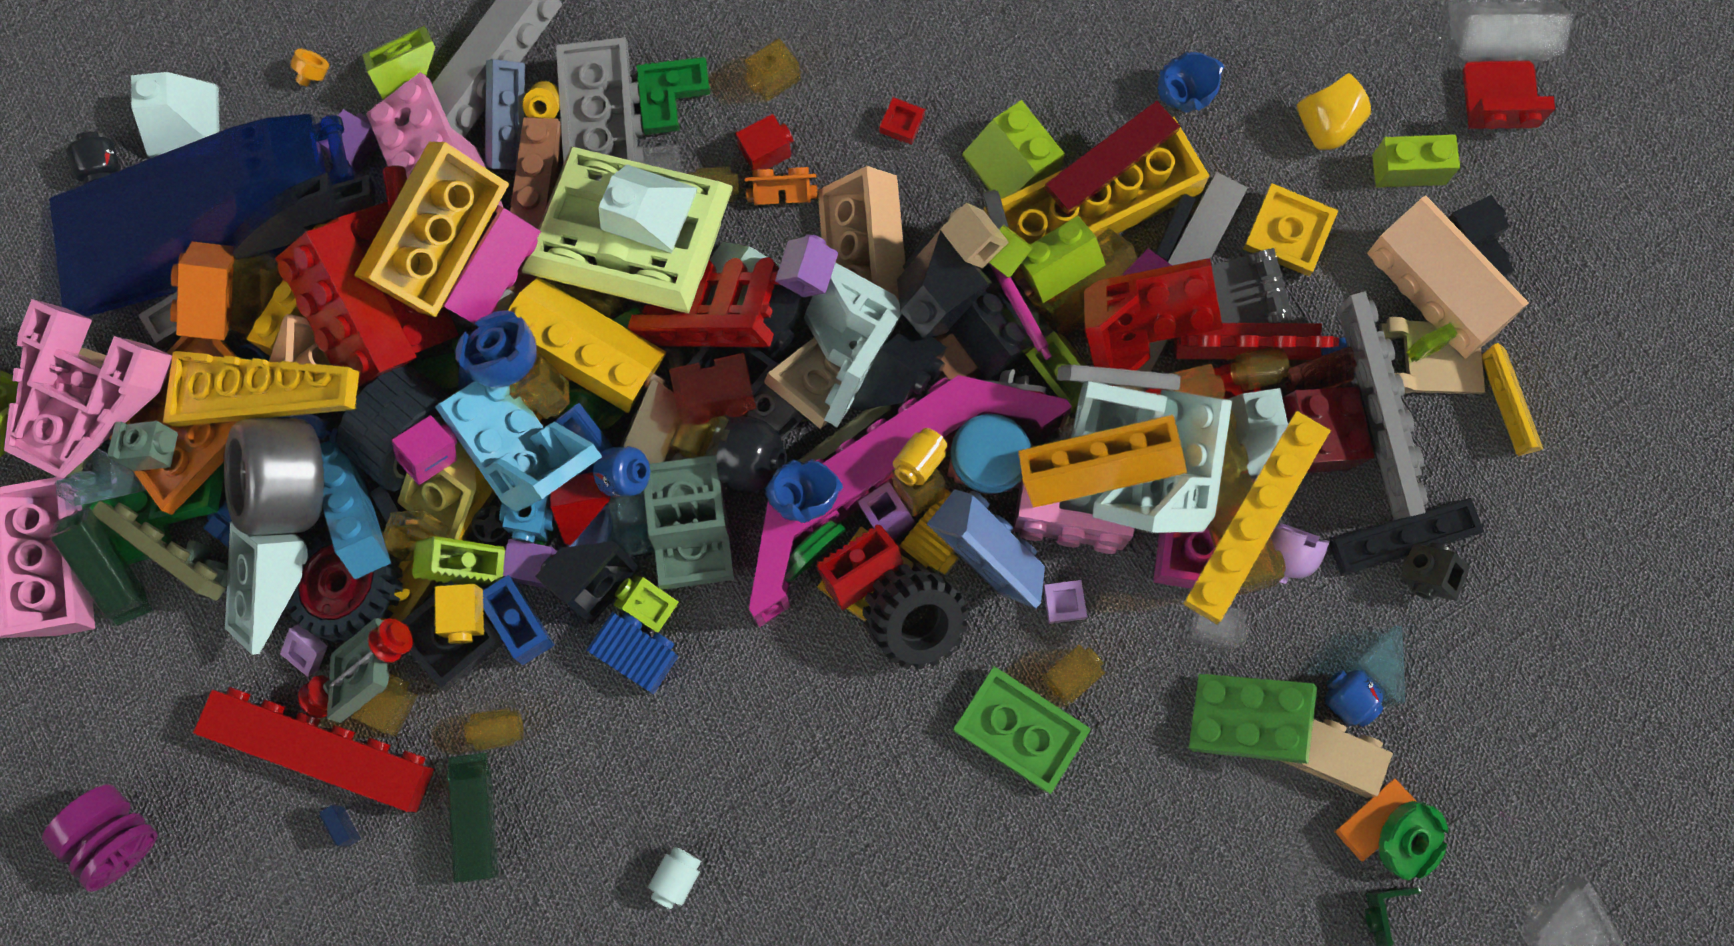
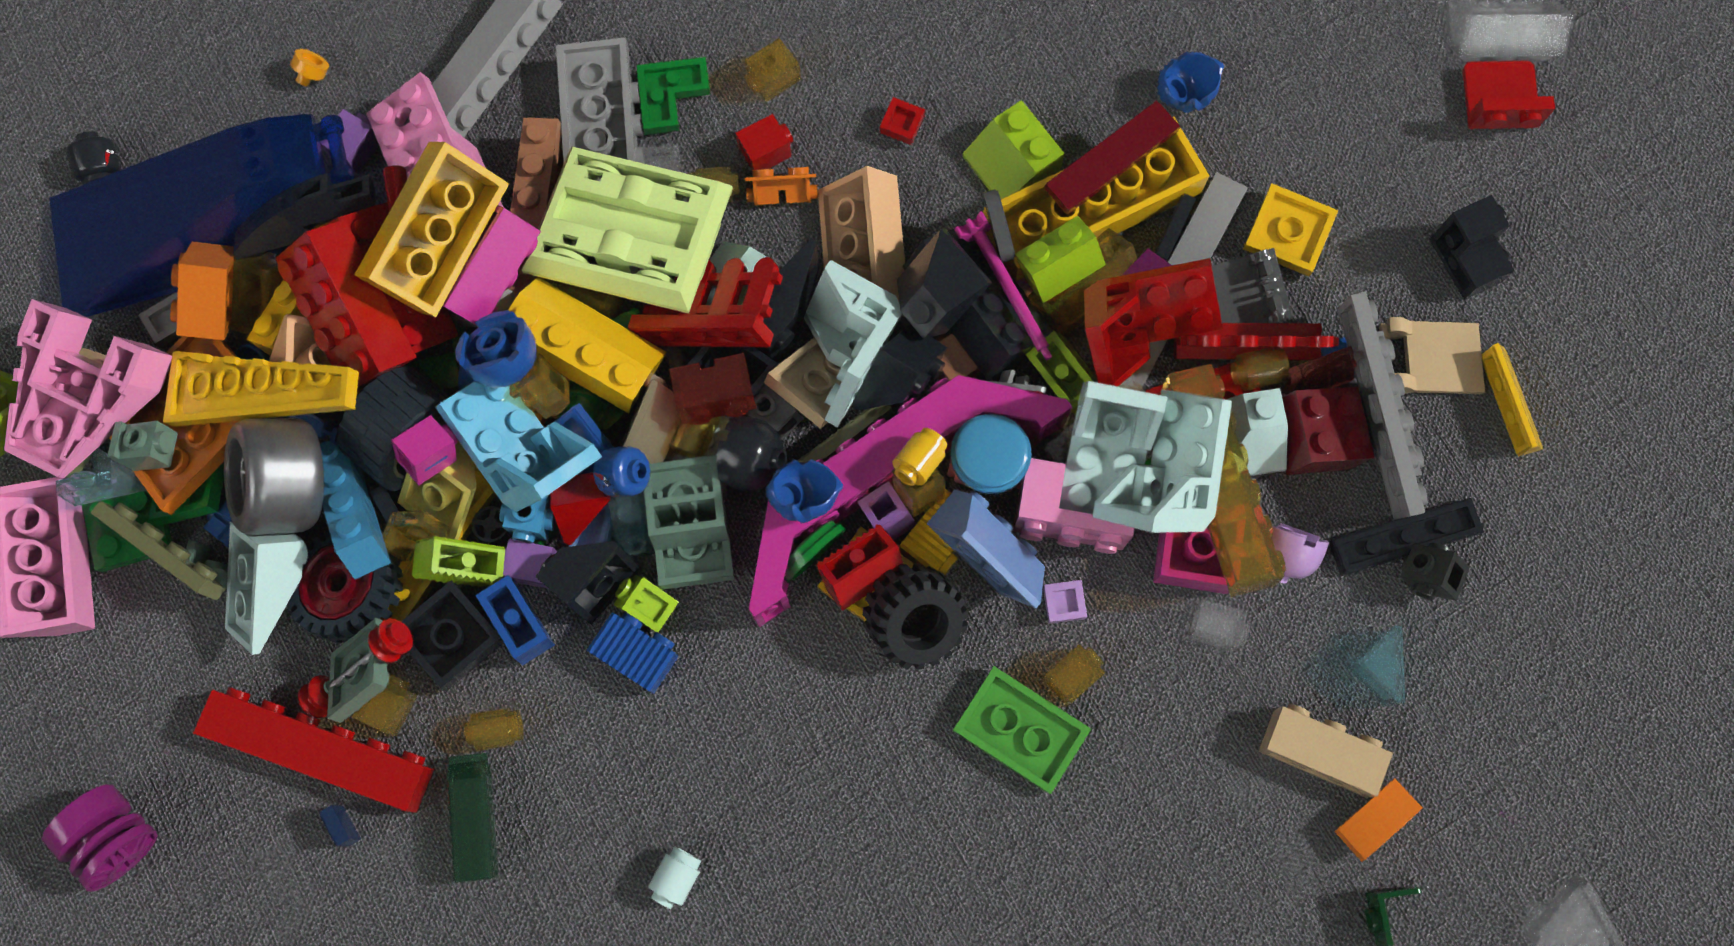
clear green piece [49,508,153,626] -> none
light aqua slope [131,72,220,158] -> none
lavender plate [280,624,328,677] -> none
lime slope [362,25,435,100] -> none
yellow brick [435,584,484,644] -> none
sand blue plate [485,59,525,171] -> none
yellow brick [523,81,560,119] -> none
light aqua slope [598,165,697,253] -> none
medium lavender brick [775,235,839,297] -> none
tan brick [940,203,1009,268] -> none
lime tile [989,225,1033,278] -> none
light orange brick [1019,414,1187,508] -> none
light grey tile [1057,365,1180,390] -> none
yellow plate [1183,411,1331,625] -> none
bright green plate [1189,674,1317,764] -> none
yellow piece [1296,73,1371,150] -> none
blue head [1324,670,1384,728] -> none
light nougat slope [1367,195,1529,359] -> none
lime brick [1372,135,1460,188] -> none
green tile [1379,801,1448,880] -> none
clear neon green tile [1406,323,1458,362] -> none

